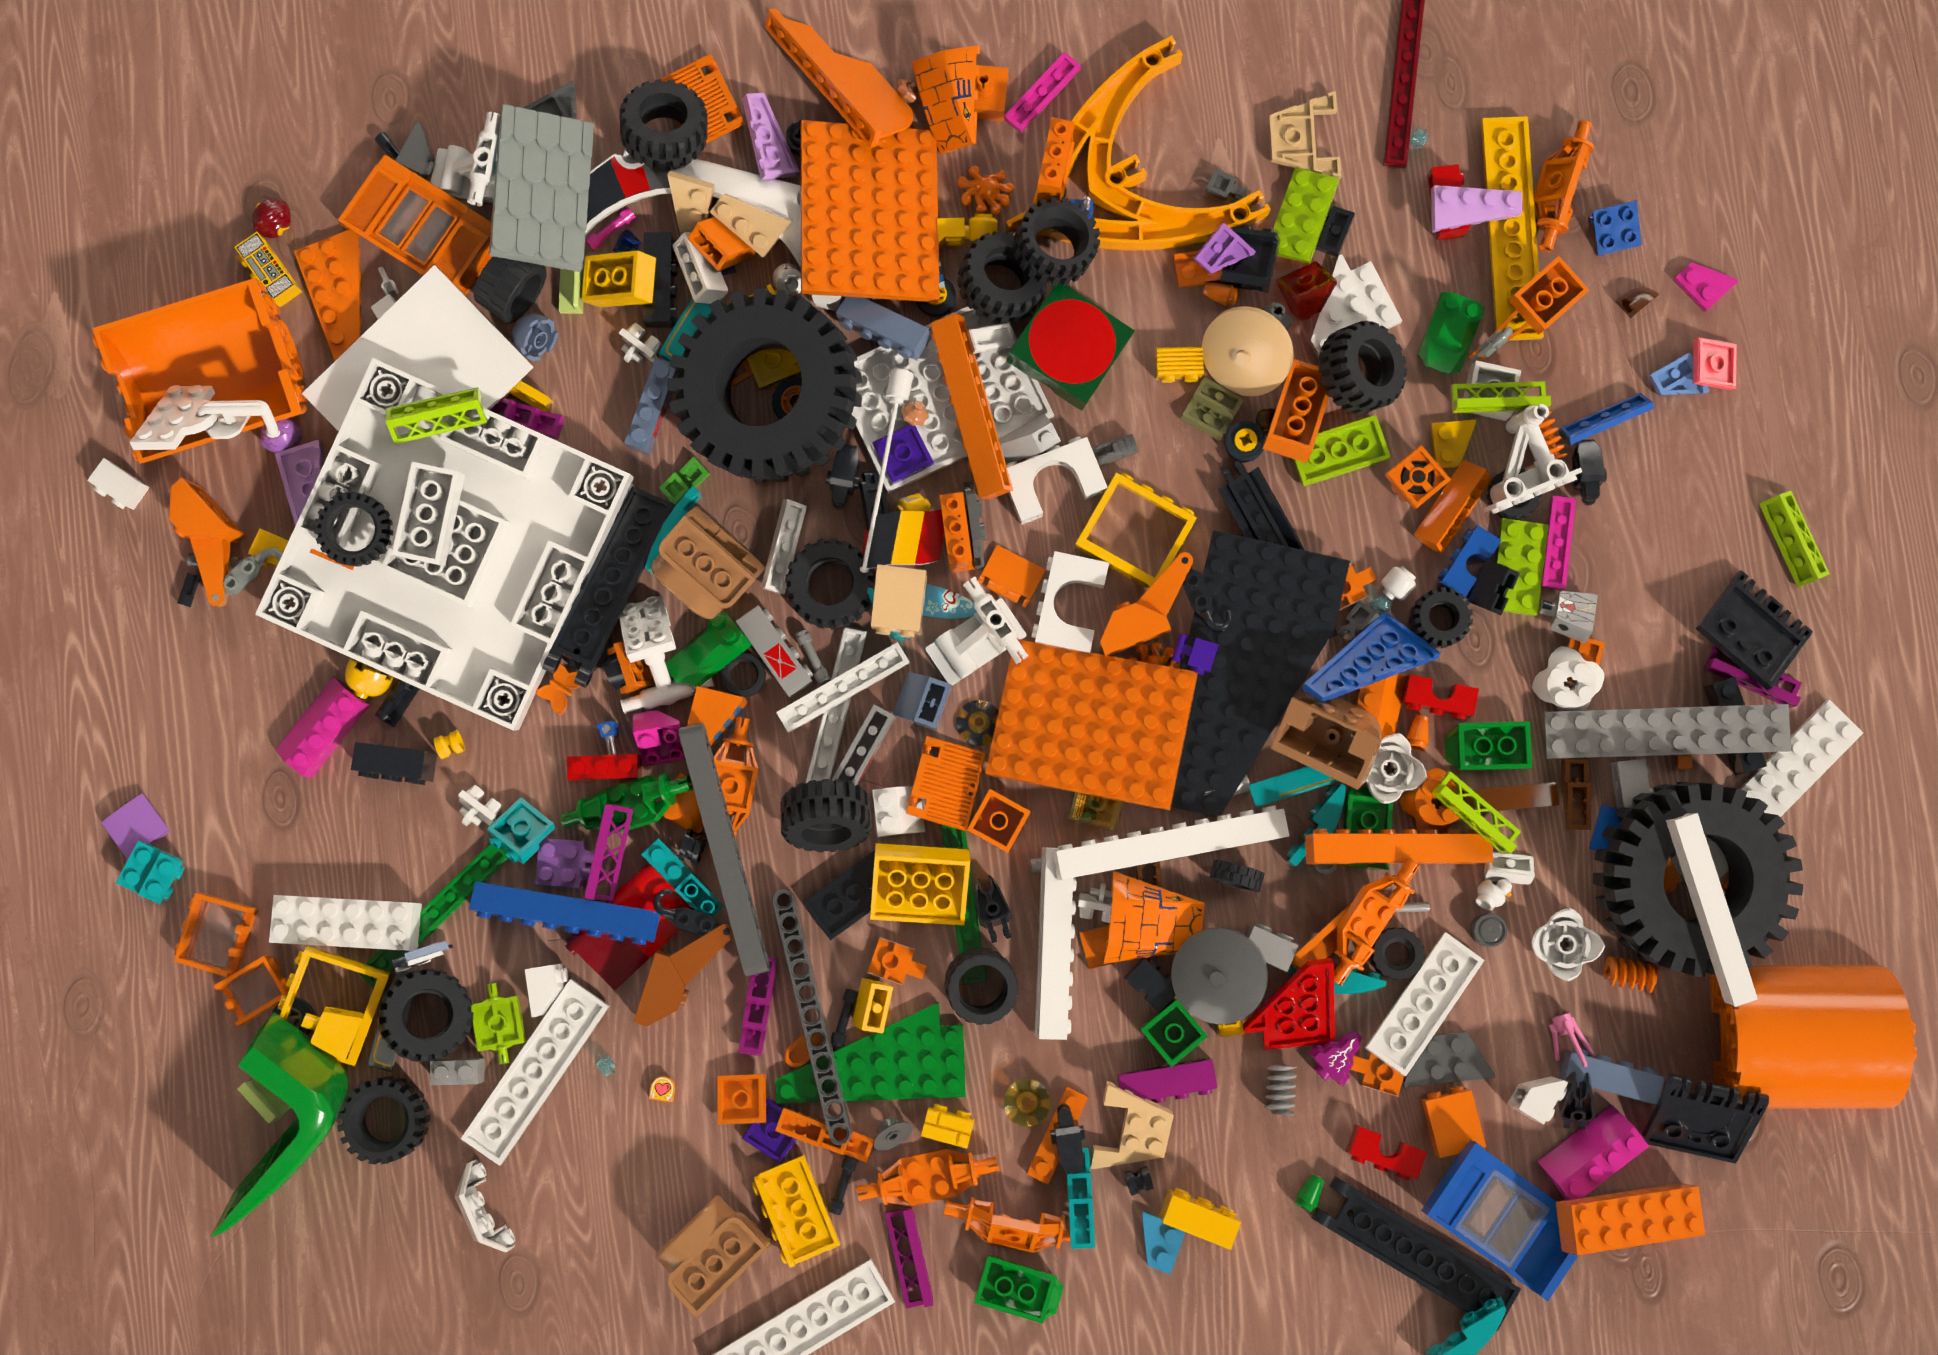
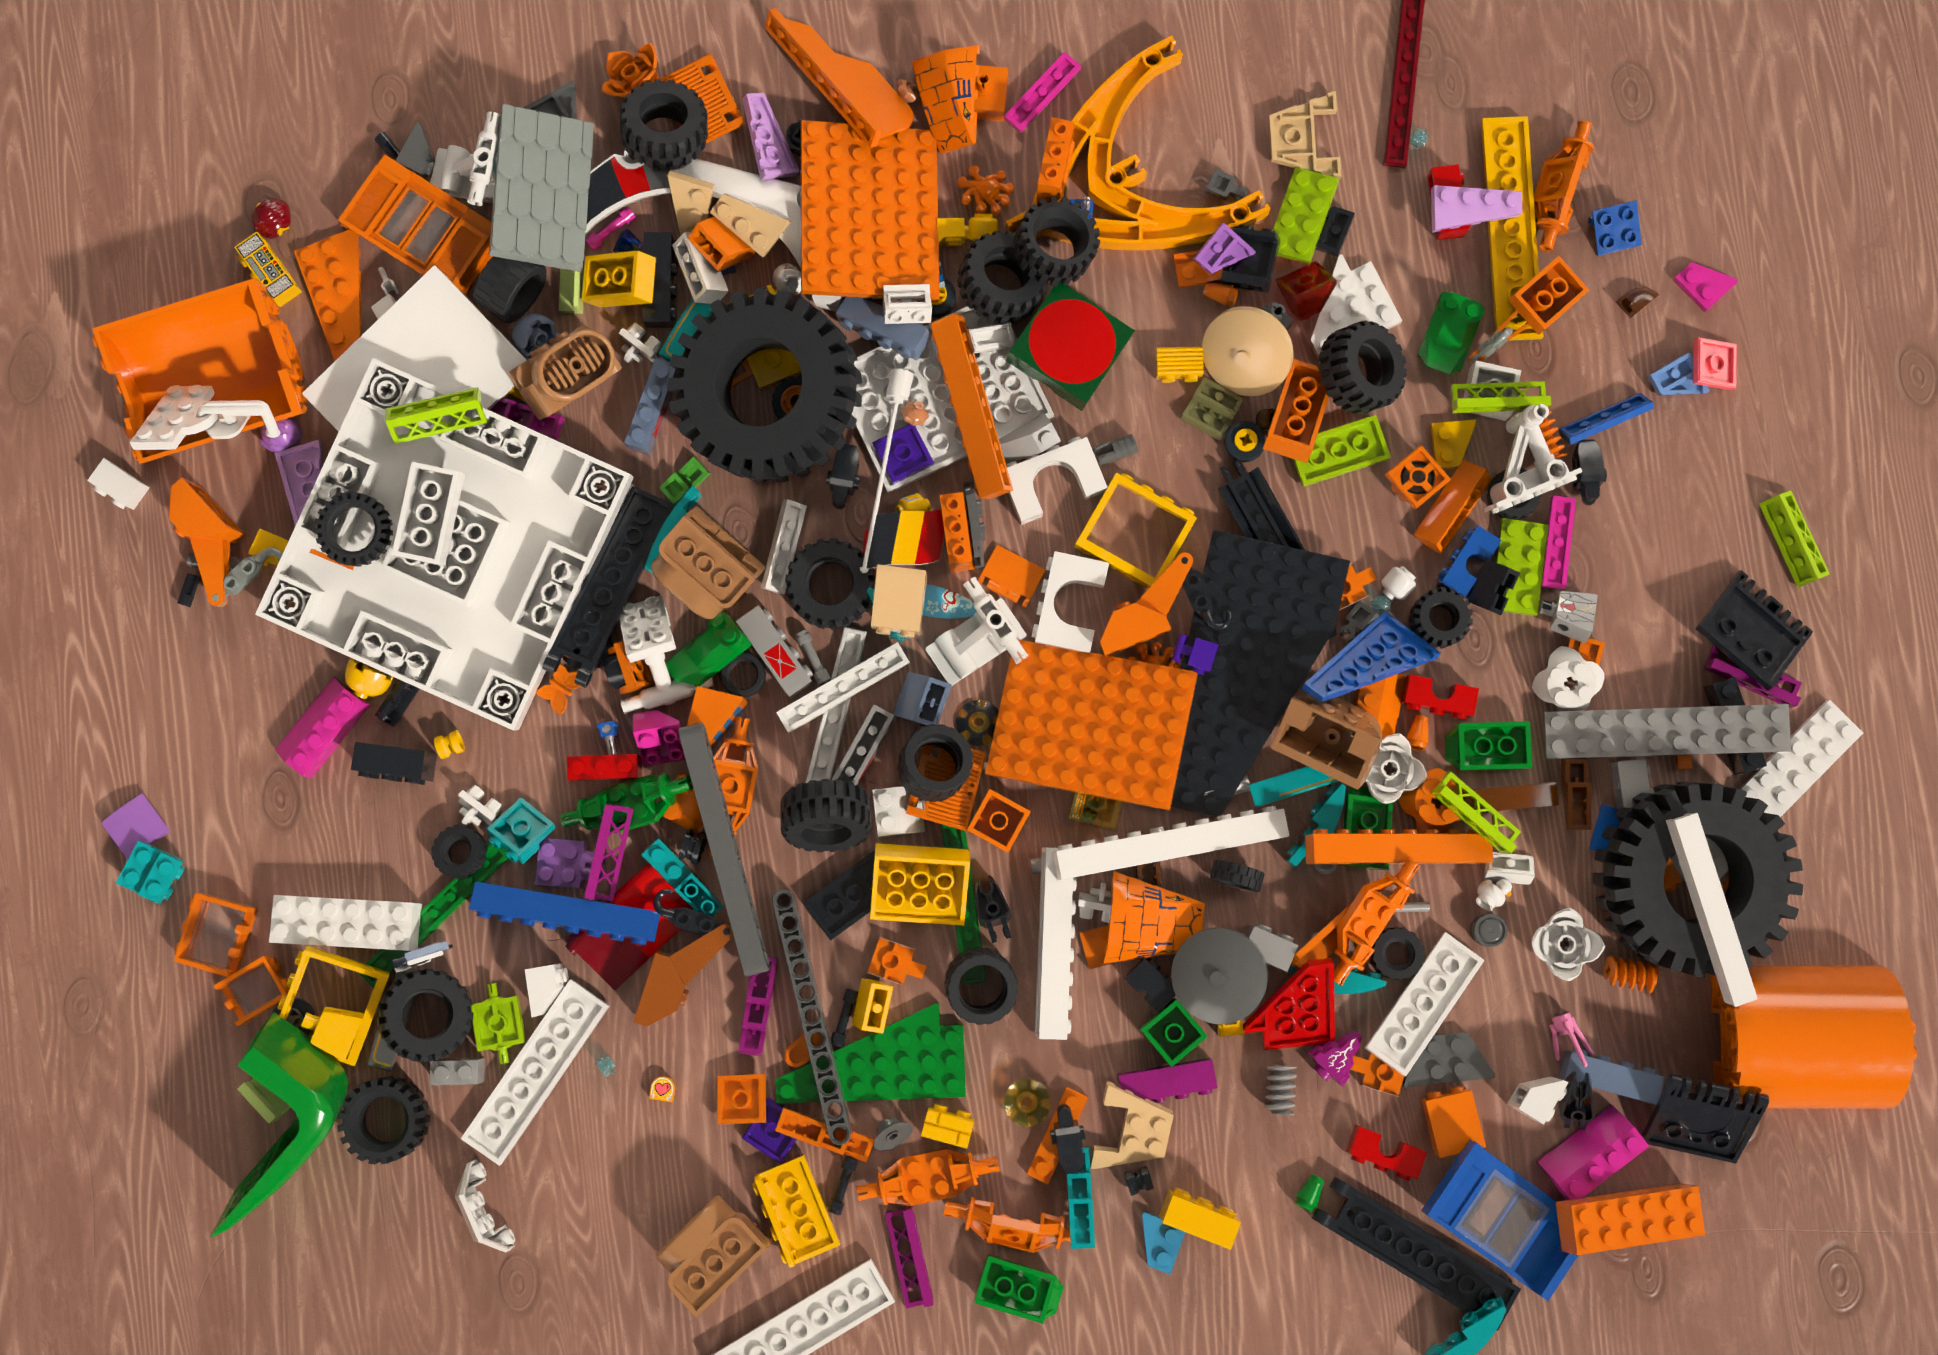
black hinge [859,471,889,530] -> none
none -> black tyre [431,825,488,879]
none -> medium nougat brick [507,325,622,420]
none -> orange brick [601,42,660,99]
none -> white window [883,284,932,324]
none -> black tyre [897,724,973,802]

